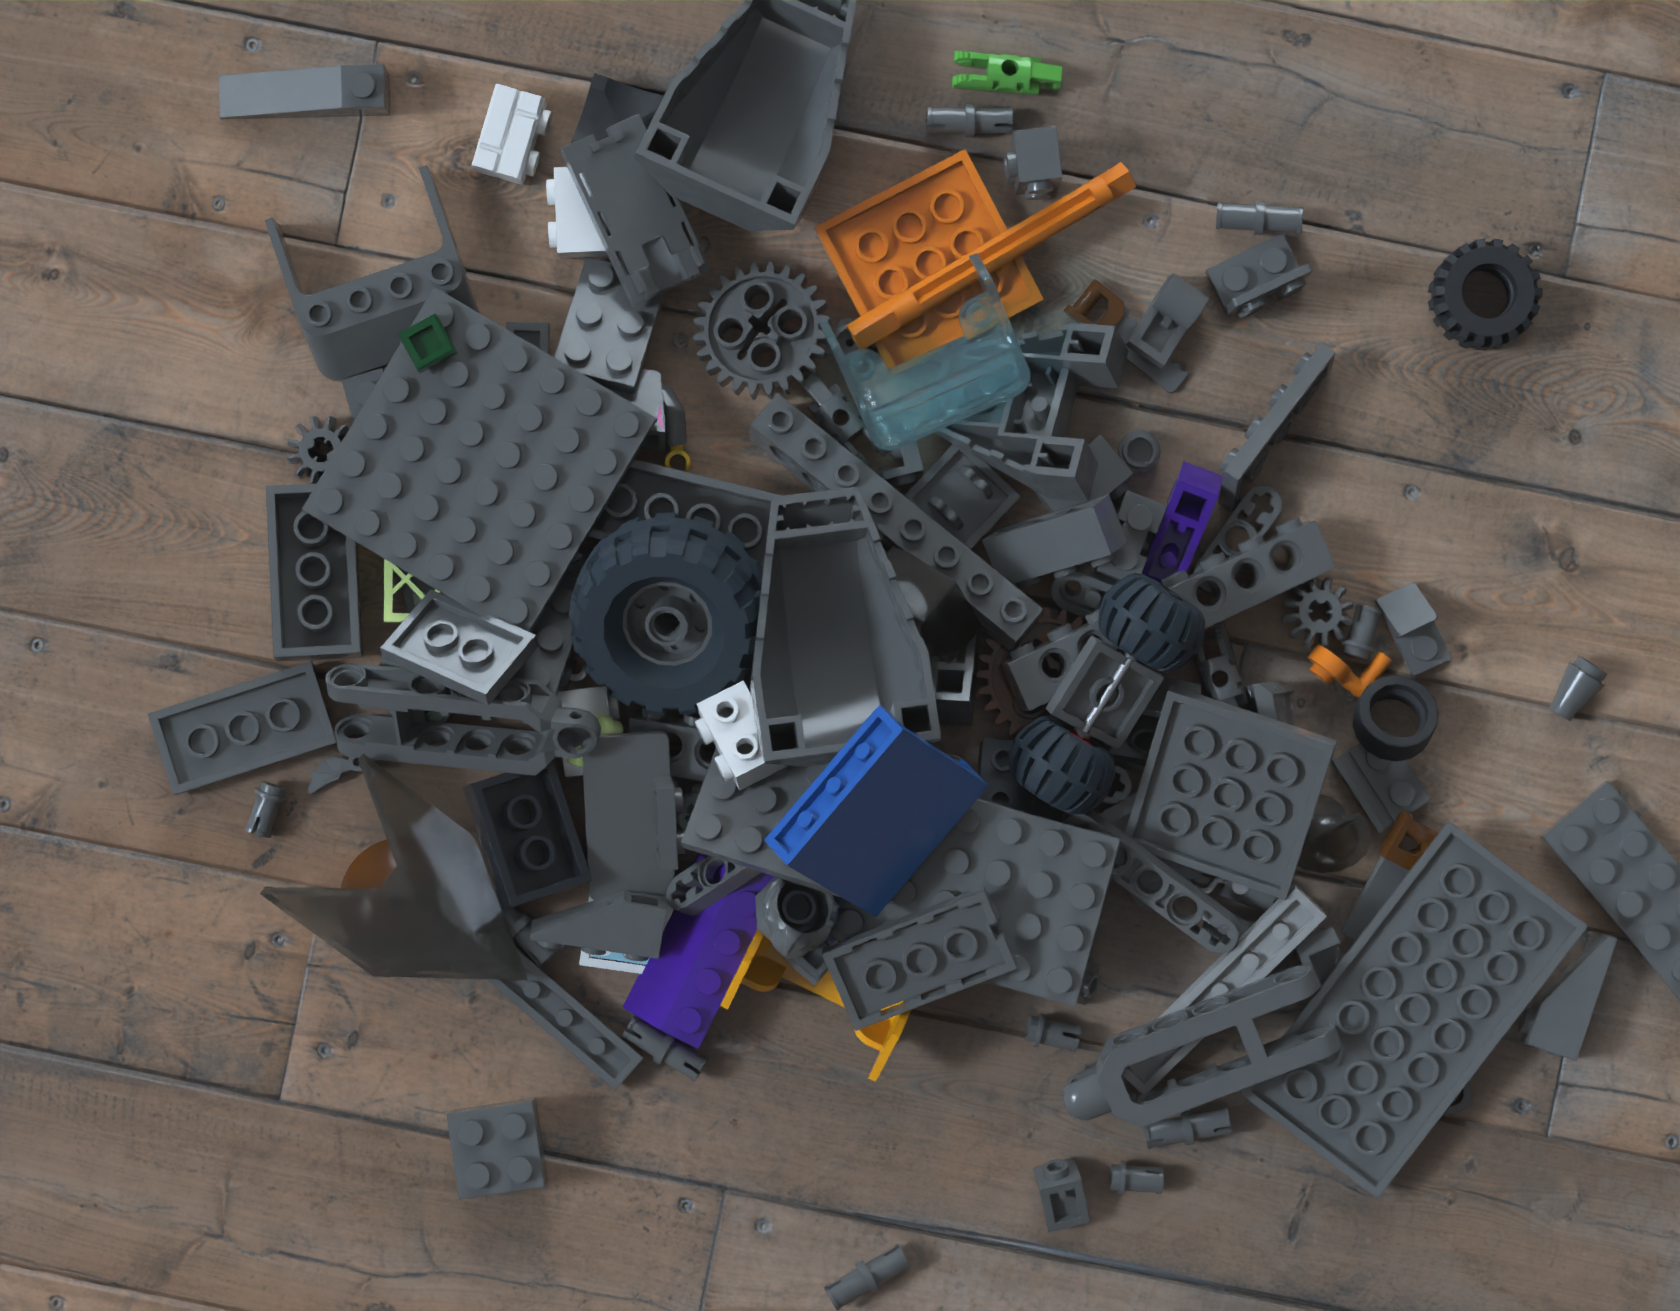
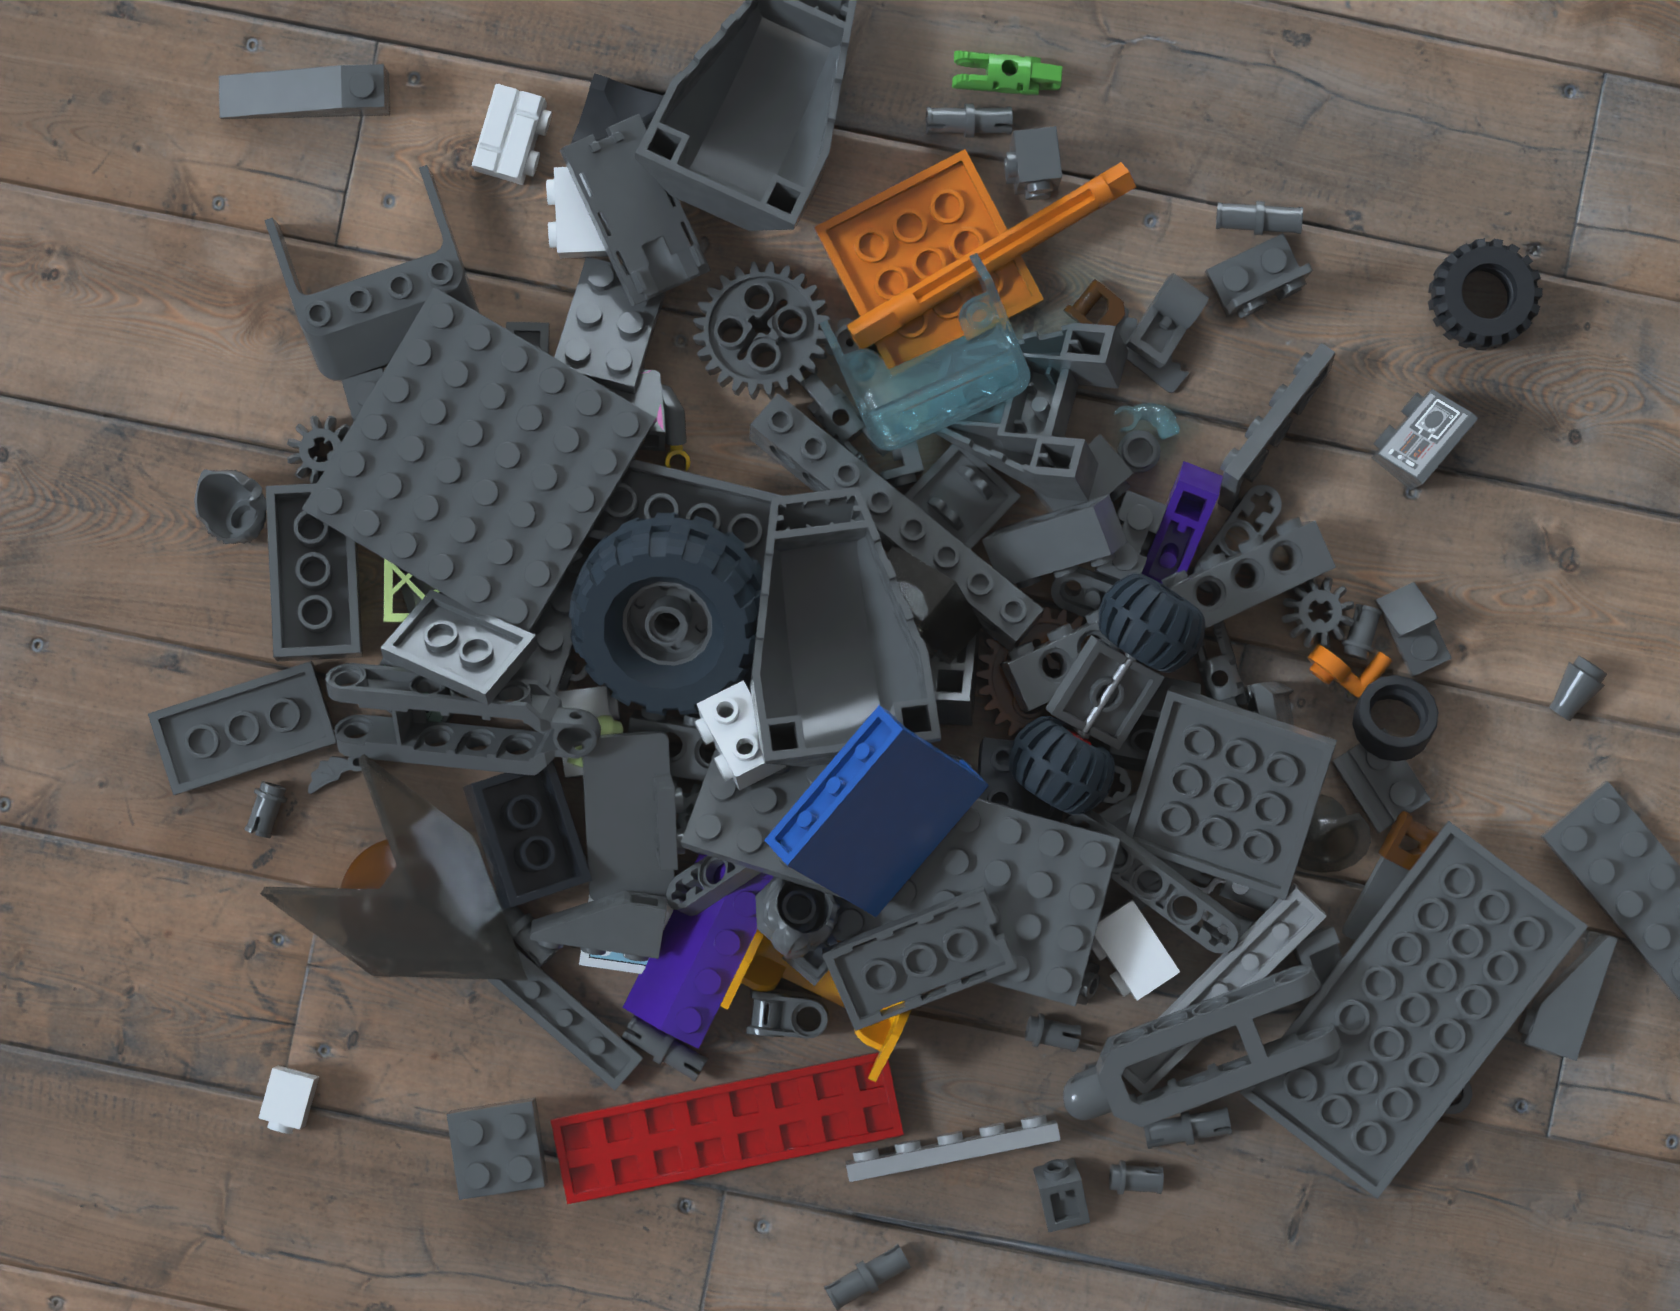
dark green tile [397,313,458,373] -> none
none -> dark grey hair [194,469,267,544]
none -> white brick [259,1065,319,1134]
none -> red plate [550,1051,904,1204]
none -> dark grey piece [746,990,830,1039]
none -> light grey plate [846,1115,1061,1182]
none -> white brick [1092,899,1180,1001]
none -> clear light blue arm [1113,403,1180,439]
none -> dark grey slope [1371,389,1478,490]

